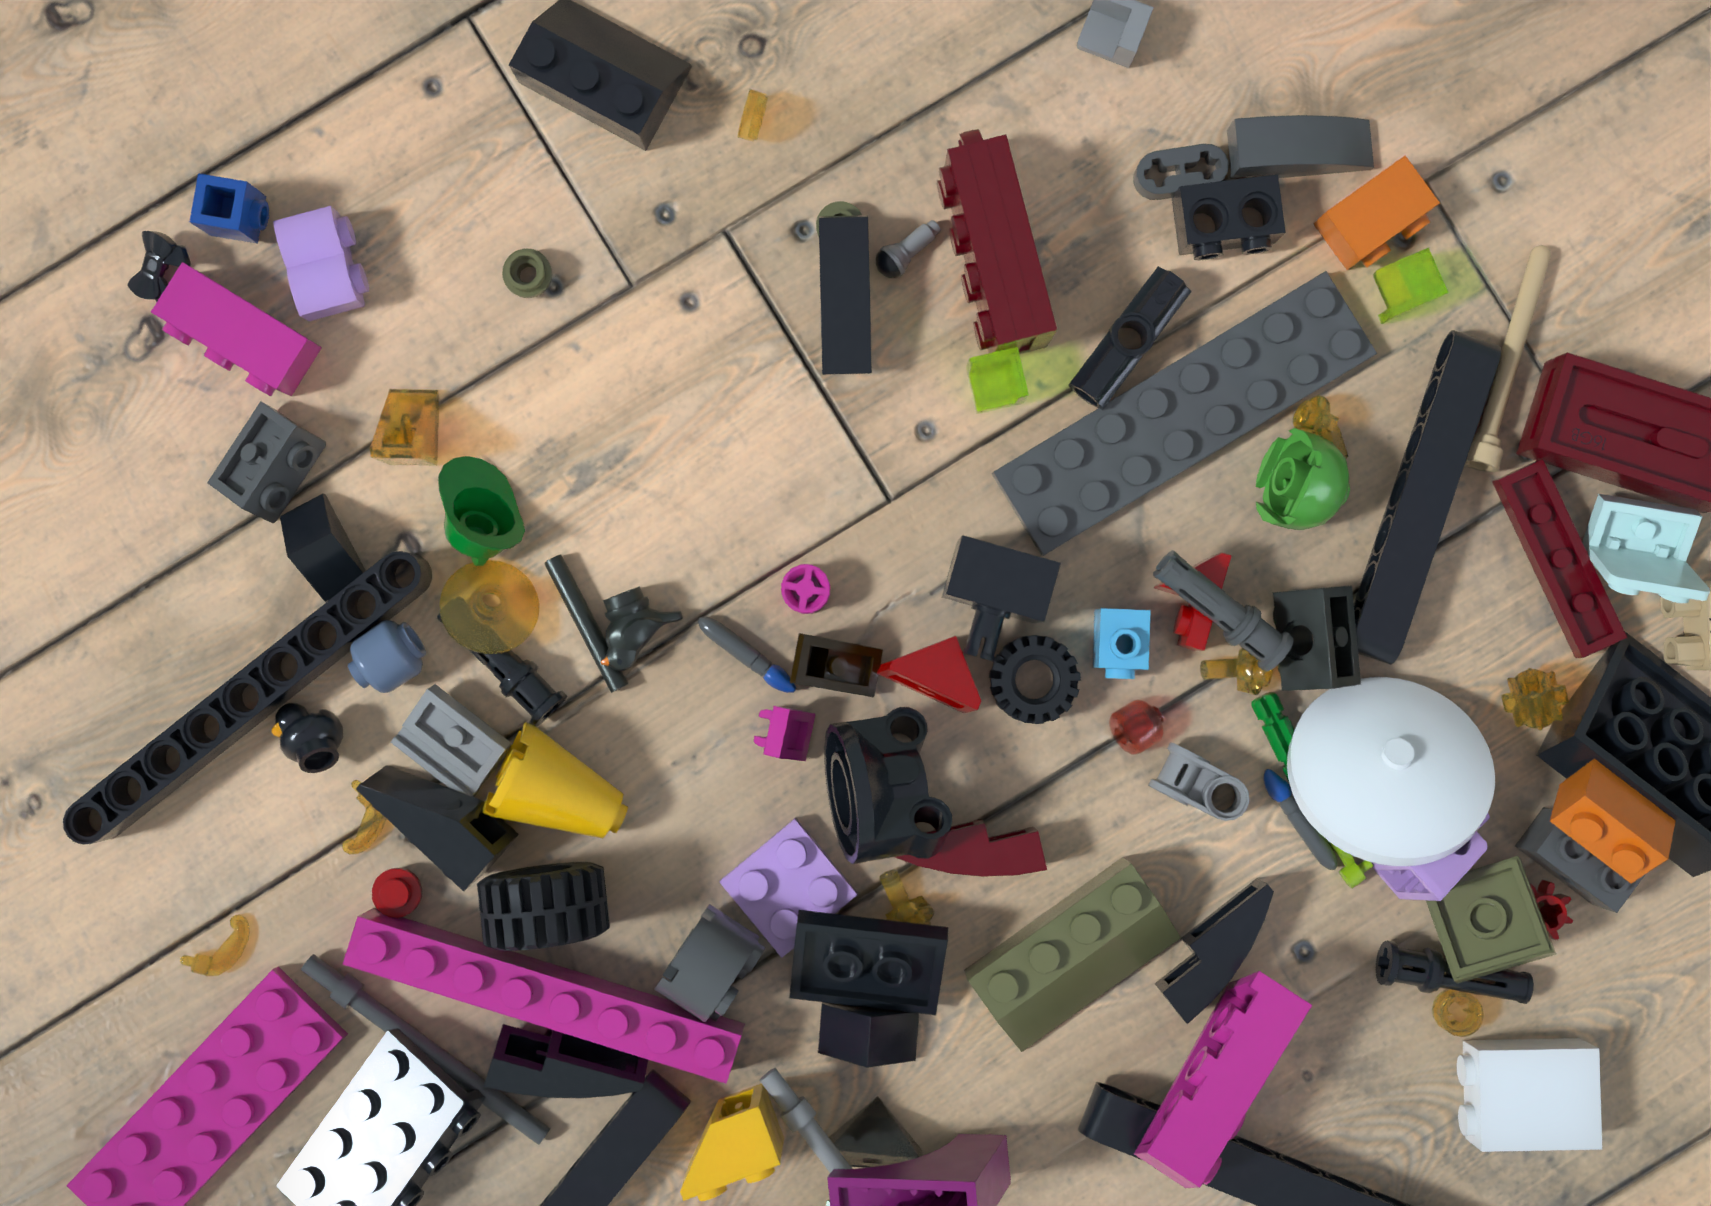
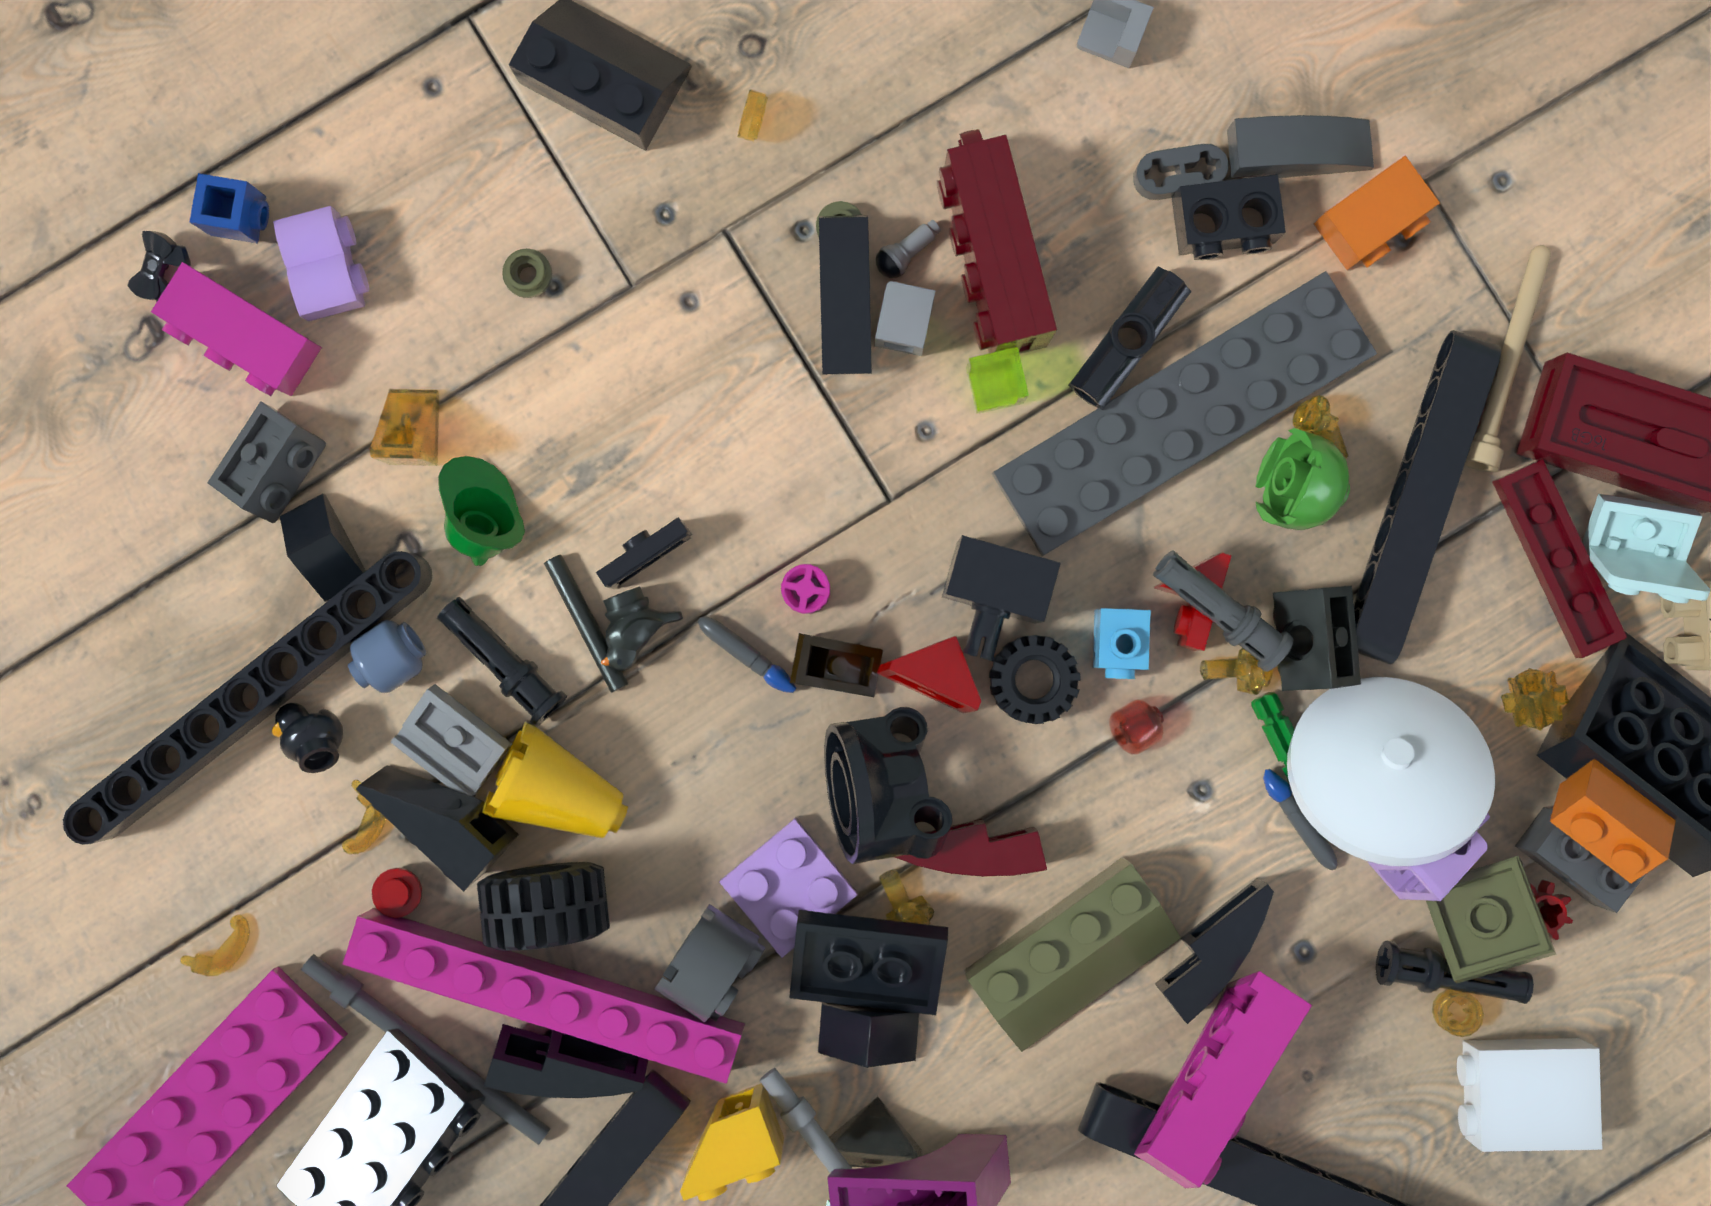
clear yellow dish [439,560,539,654] -> none
dark pink tile [753,706,816,761] -> none
light grey piece [1148,742,1250,821] -> none
lime piece [1326,839,1373,889] -> none
clear neon green panel [1373,247,1449,324] -> none
none -> black plate [596,517,692,589]
none -> light grey panel [875,281,936,356]

